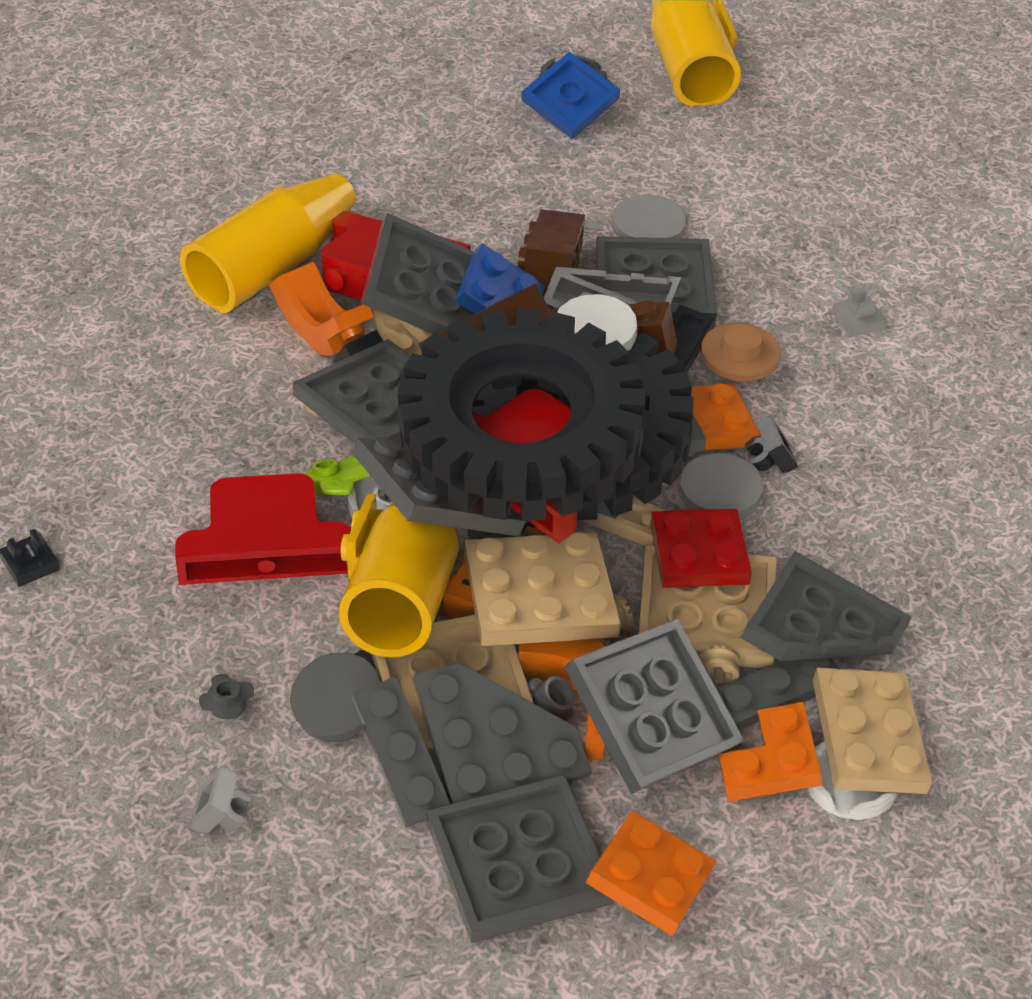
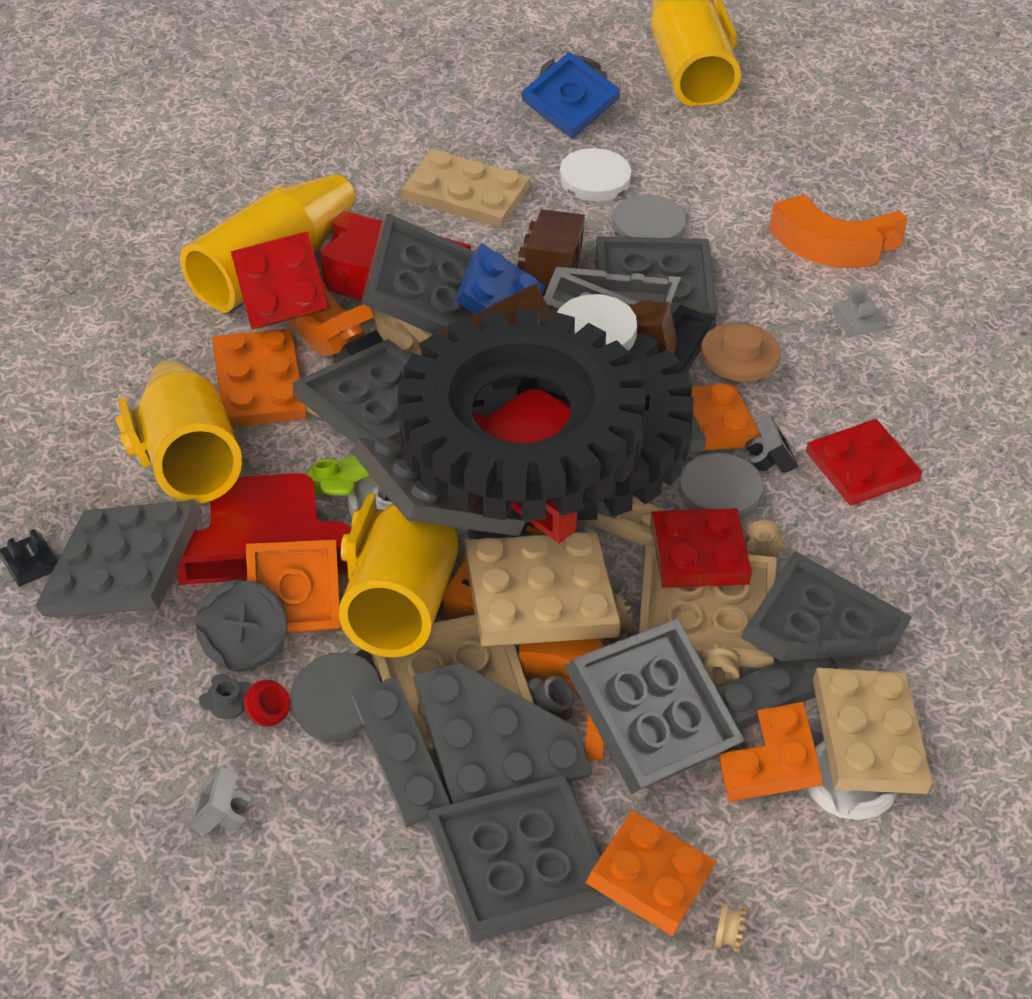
none -> dark grey plate [35,500,203,617]
none -> yellow piece [115,360,242,504]
none -> dark grey tile [196,580,287,671]
none -> orange plate [212,328,306,427]
none -> red plate [230,231,329,330]
none -> red plate [244,680,290,727]
none -> orange plate [246,540,341,634]
none -> tan plate [401,149,530,228]
none -> white tile [559,148,632,202]
none -> tan bush [714,902,747,953]
none -> tan bush [743,520,784,557]
none -> orange arch [769,194,908,268]
none -> red plate [806,418,922,506]

